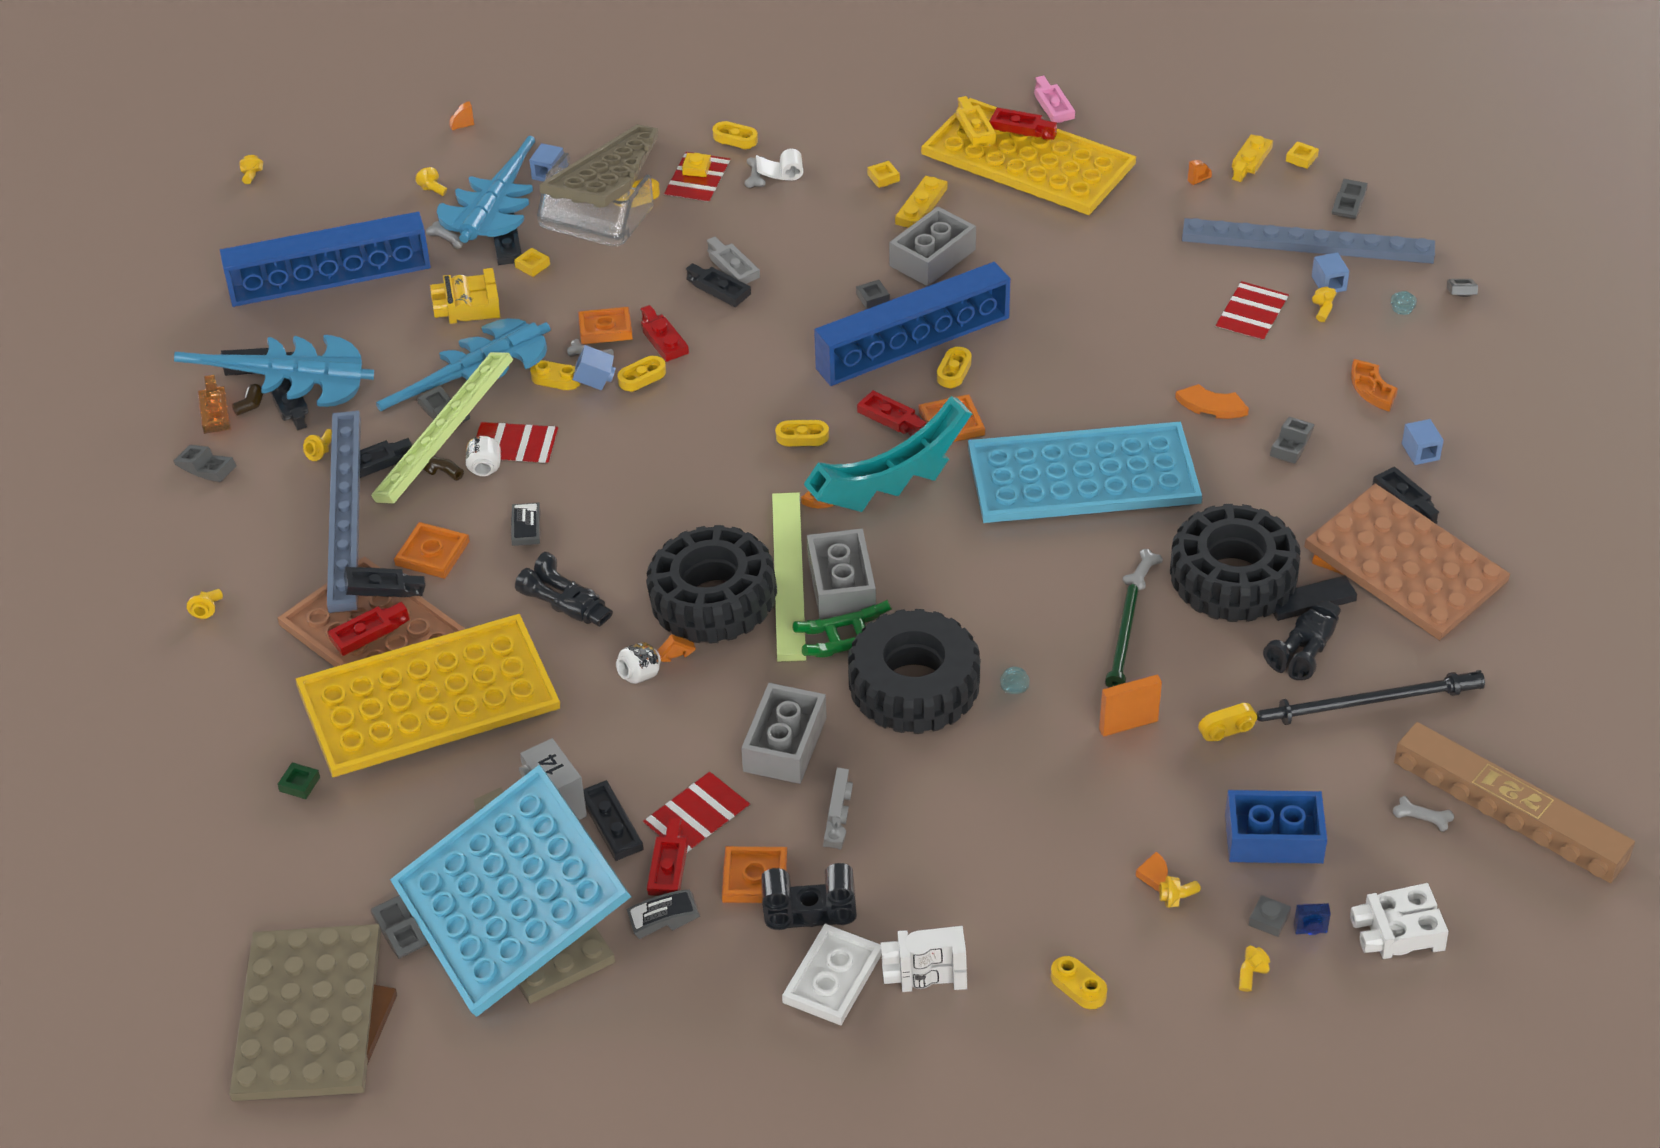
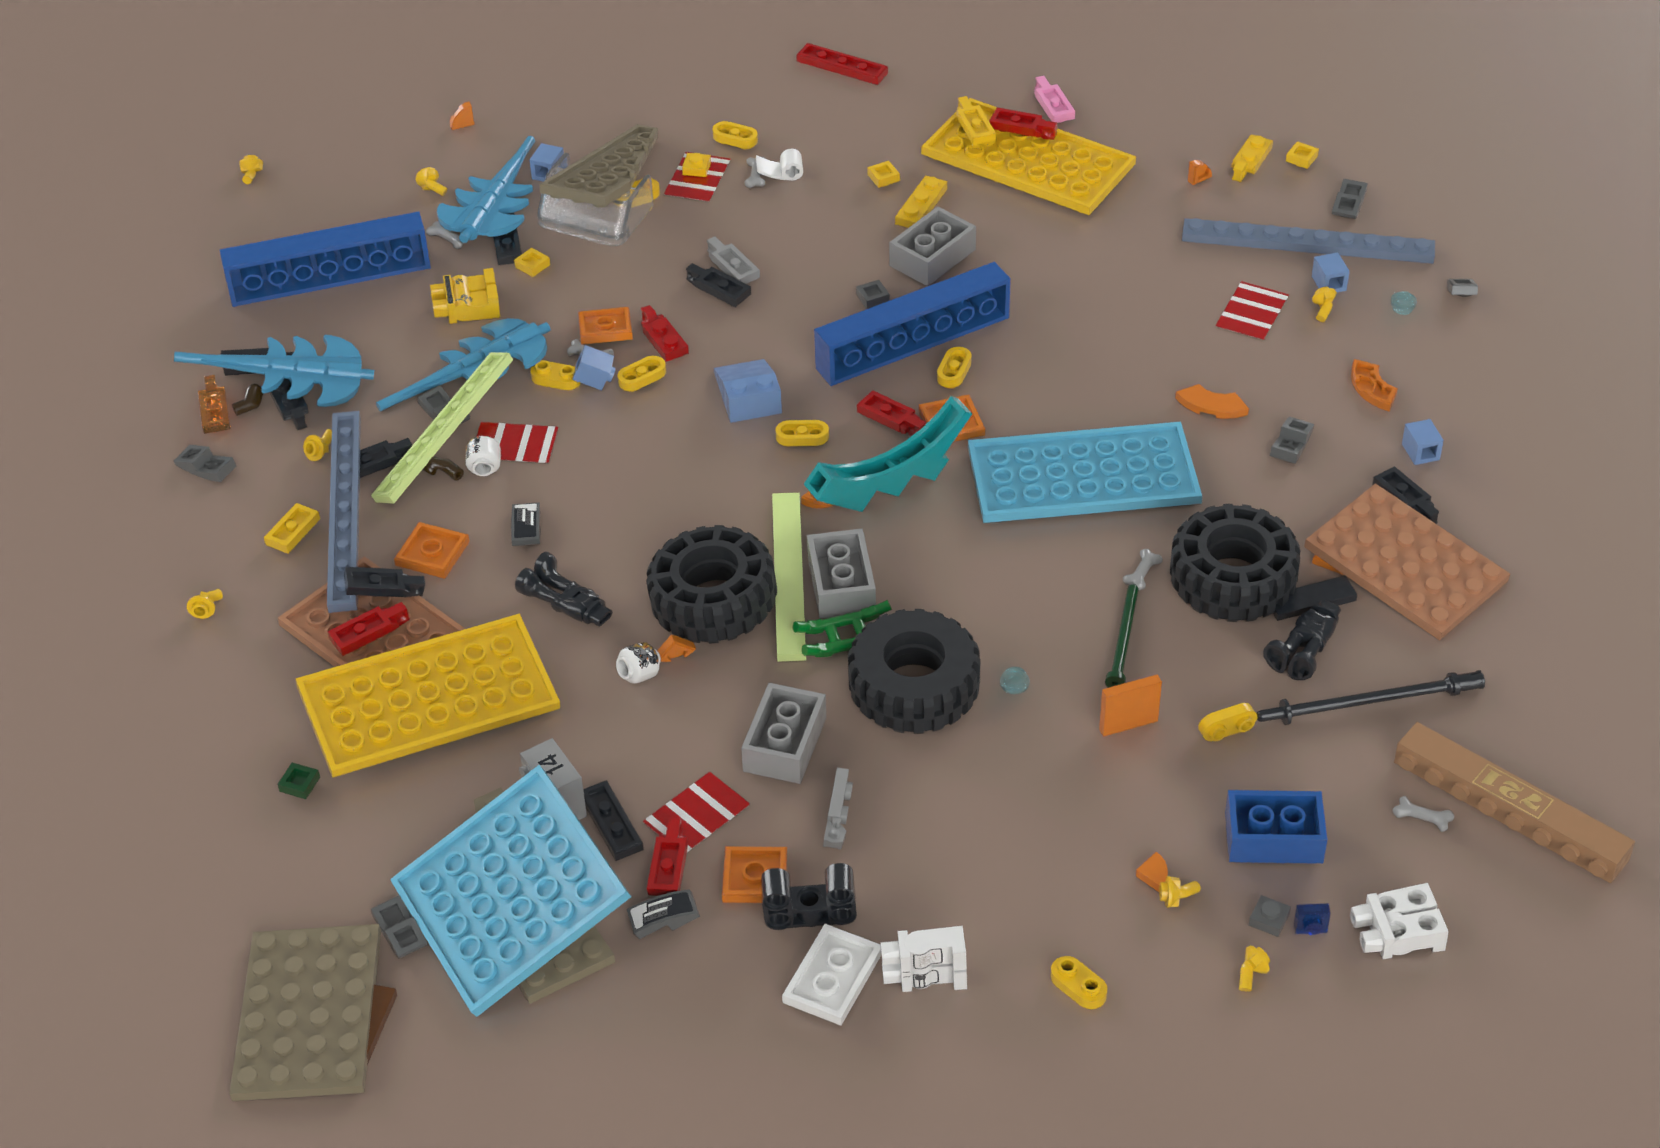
none -> yellow plate [264,503,320,554]
none -> medium blue slope [714,359,782,423]
none -> red tile [796,43,888,85]

